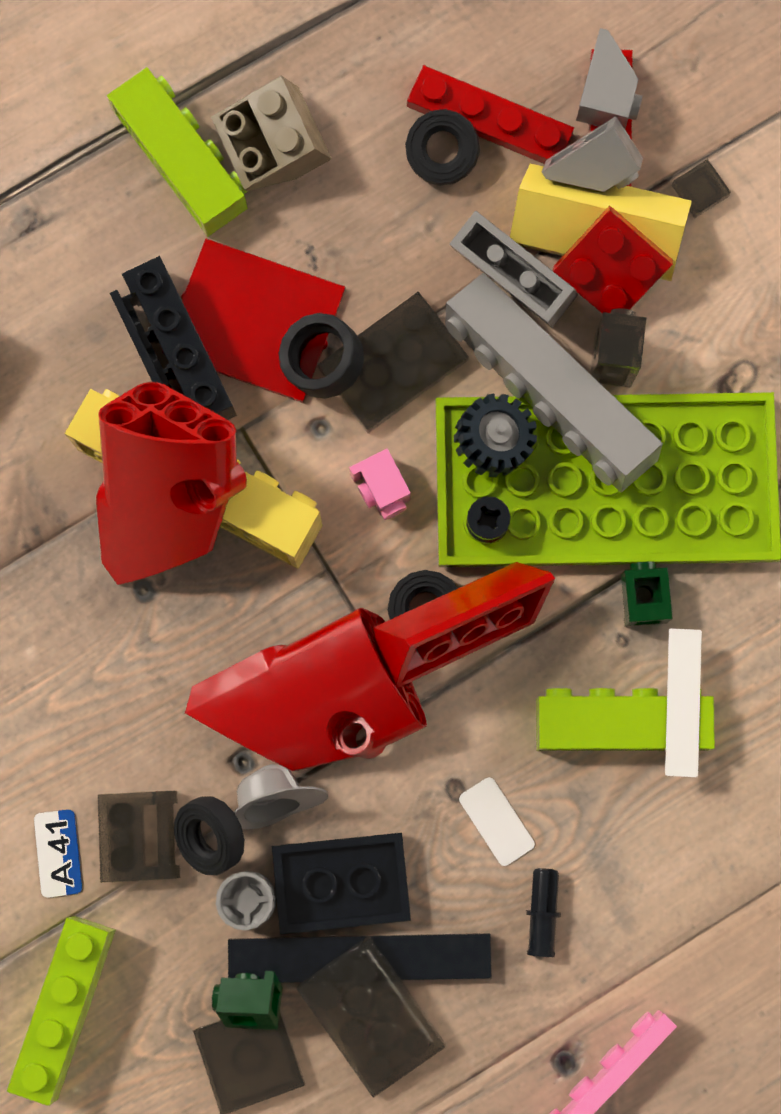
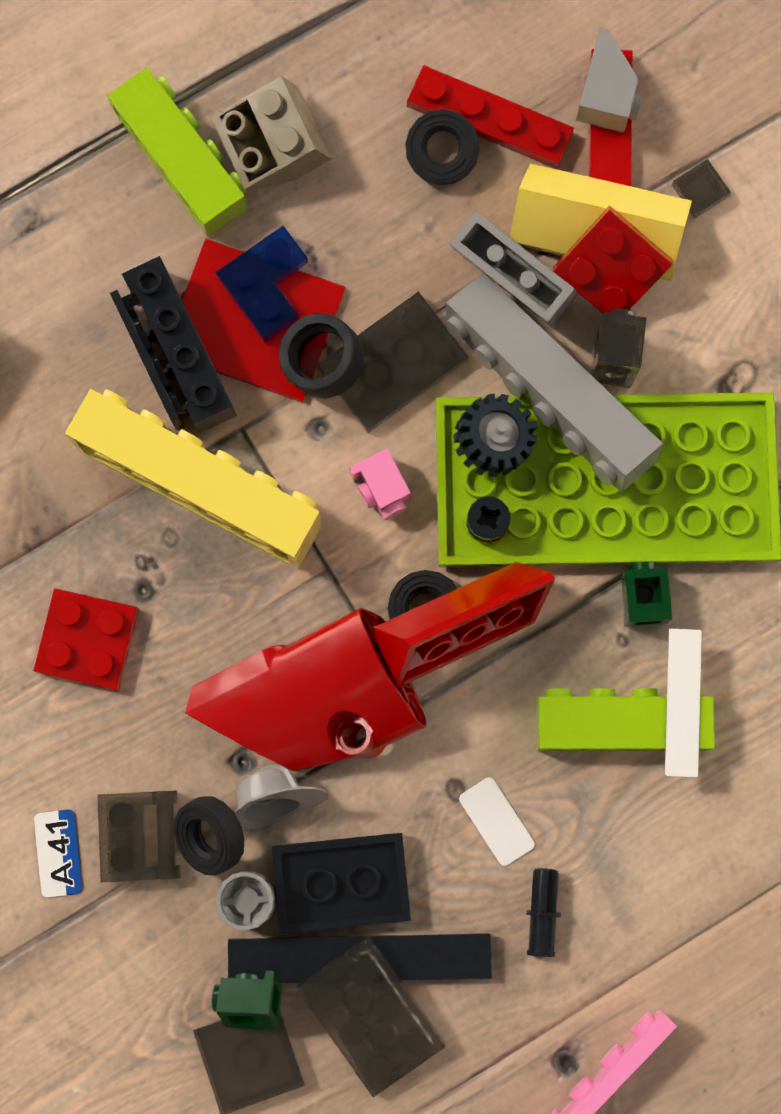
lime brick [7,916,116,1106] -> none
red panel [96,382,247,585] -> none
light grey slope [542,116,643,192] -> none
none -> red plate [33,588,139,691]
none -> clear blue plate [215,225,308,342]

